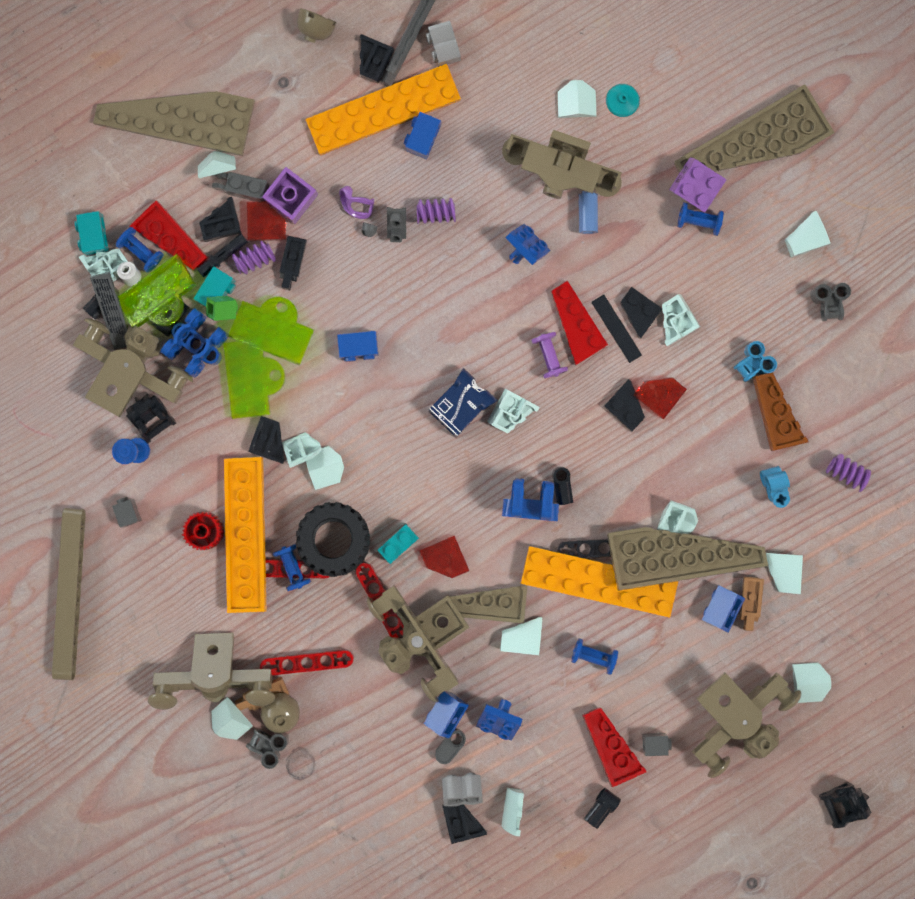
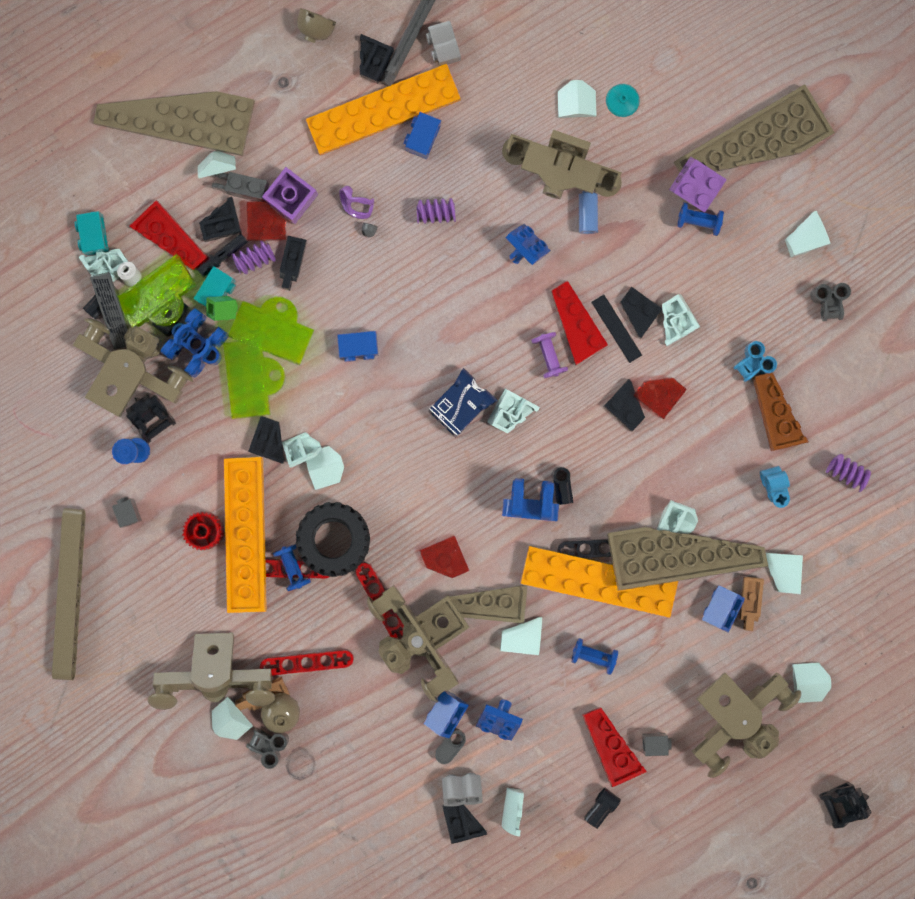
blue hose [116,227,164,273] -> none
teal brick [378,524,419,564] -> none
dark grey hips [387,207,406,243] -> none

